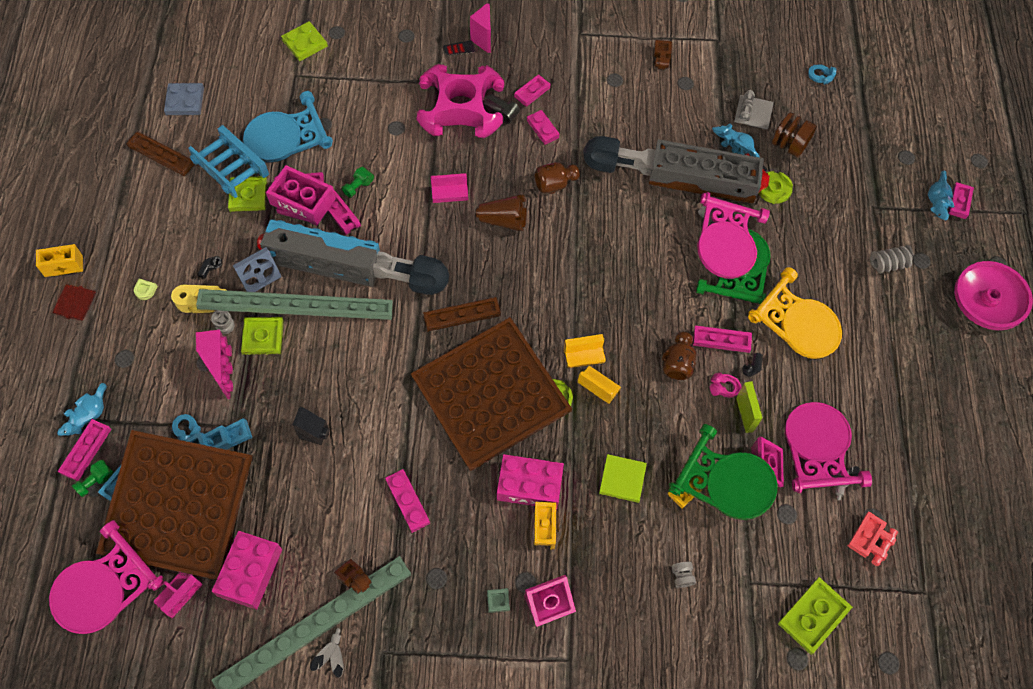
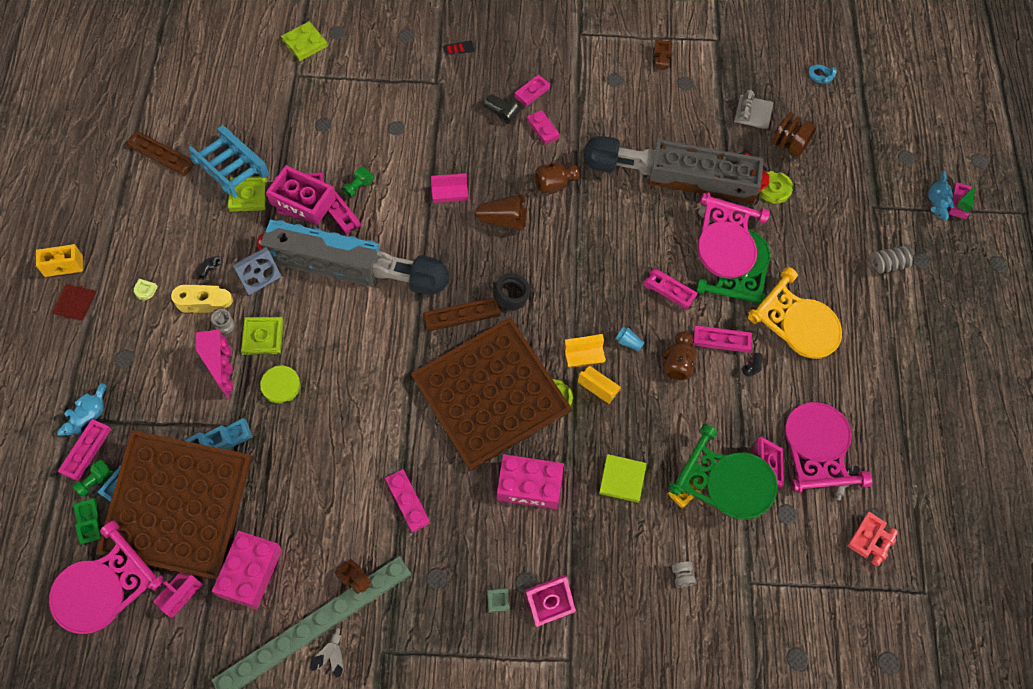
sand blue plate [164,83,204,115] -> none
dark azure piece [172,414,201,441] -> none
sand green plate [196,289,393,320] -> none
dark azure piece [243,91,333,162] -> none
black slope [292,407,330,445] -> none
dark pink piece [416,63,505,139] -> none
dark pink slope [470,4,491,53] -> none
yellow panel [534,502,556,549] -> none
dark pink piece [710,372,742,398] -> none
dark azure animal [712,124,760,158] -> none
lime tile [736,381,762,433] -> none
lime plate [778,577,853,655] -> none
dark pink dish [954,261,1033,330] -> none
none -> green slope [73,498,101,545]
none -> lime tile [260,365,300,404]
none -> black tyre [493,273,530,310]
none -> dark azure cone [615,326,644,352]
none -> dark pink plate [643,268,698,310]
none -> green piece [957,187,975,214]

